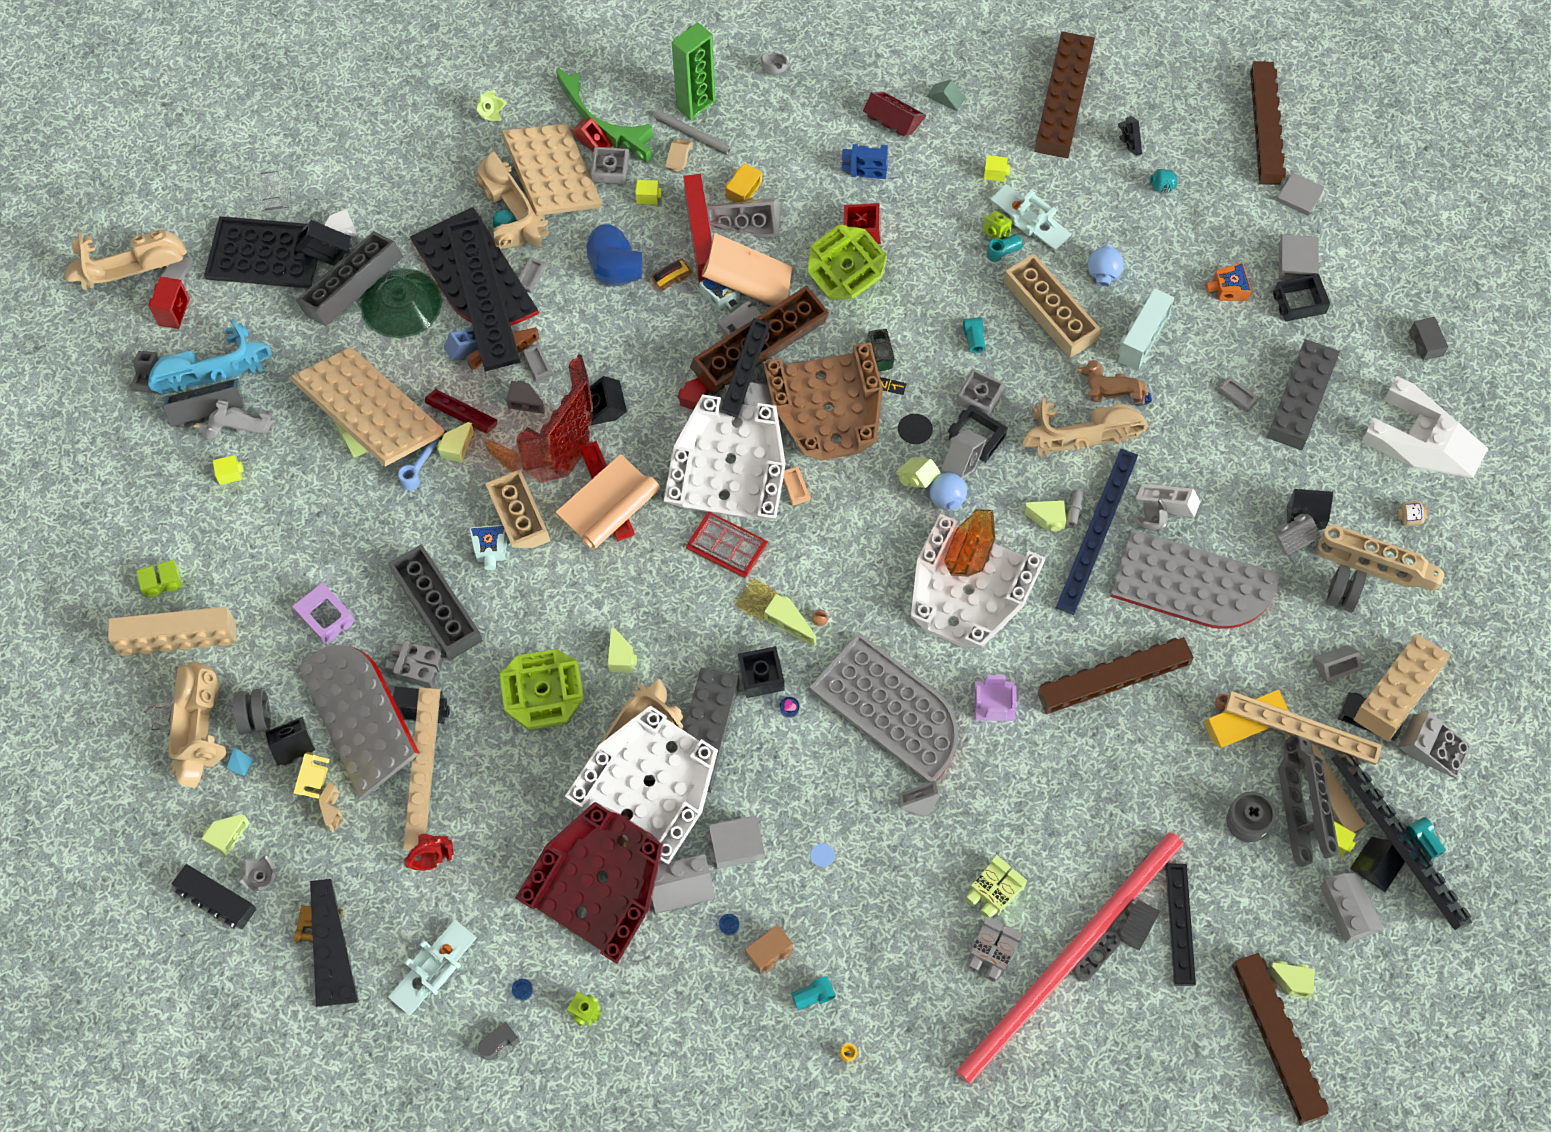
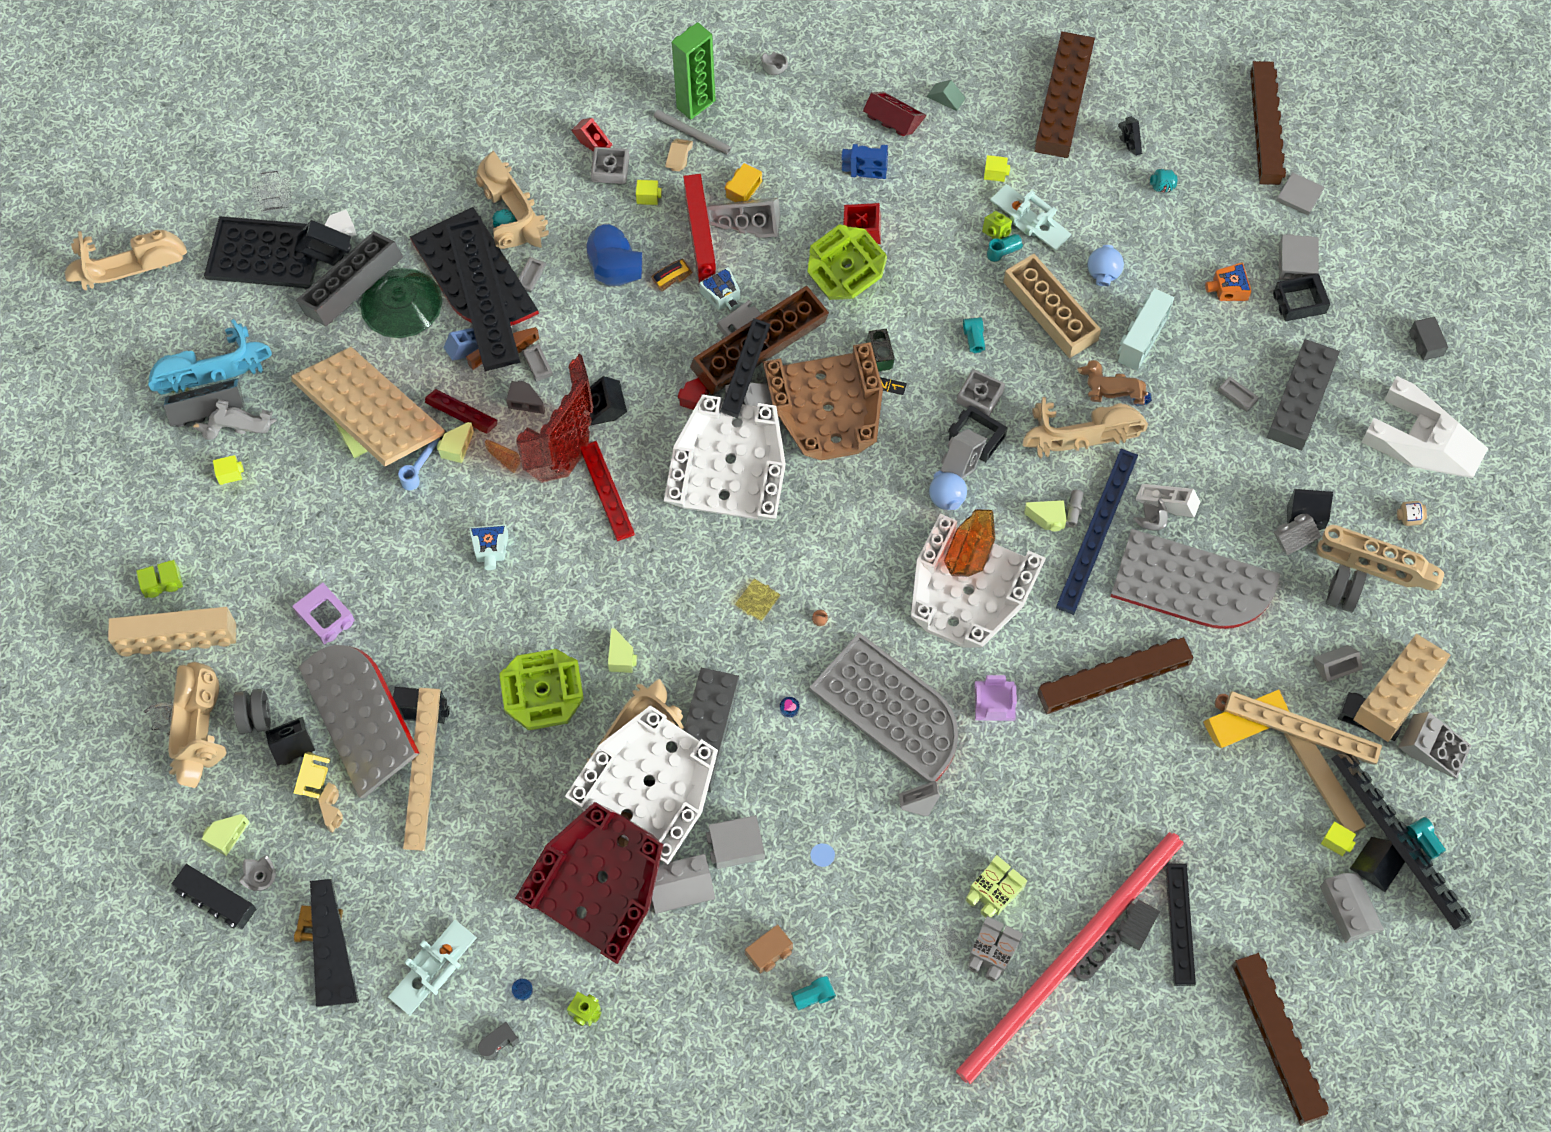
dark grey brick [130,351,158,393] -> none
red brick [148,276,190,329] -> none
light grey tile [158,255,194,281] -> none
medium azure slope [227,748,254,777] -> none
light grey hips [385,641,445,689] -> none
dark grey brick [388,544,483,661] -> none
red piece [404,834,454,871] -> none
yellowish green piece [476,90,507,121] -> none
tan slope [485,470,550,548] -> none
tan plate [501,124,602,216] -> none
bright green slope [556,68,653,163] -> none
light nougat door [556,454,661,549] -> none
clear piece [686,512,768,579] -> none
light nougat door [702,233,792,307] -> none
clear blue tile [719,914,740,936] -> none
black brick [738,646,785,698] -> none
yellowish green slope [764,594,816,647] -> none
light nougat tile [783,466,810,506] -> none
yellow hinge [839,1043,857,1062] -> none
yellowish green brick [896,457,941,488] -> none
black sticker [898,414,933,444] -> none
dark grey wheel [1226,791,1276,842] -> none
yellowish green slope [1268,961,1315,999] -> none
dark grey piece [1278,735,1339,867] -> none

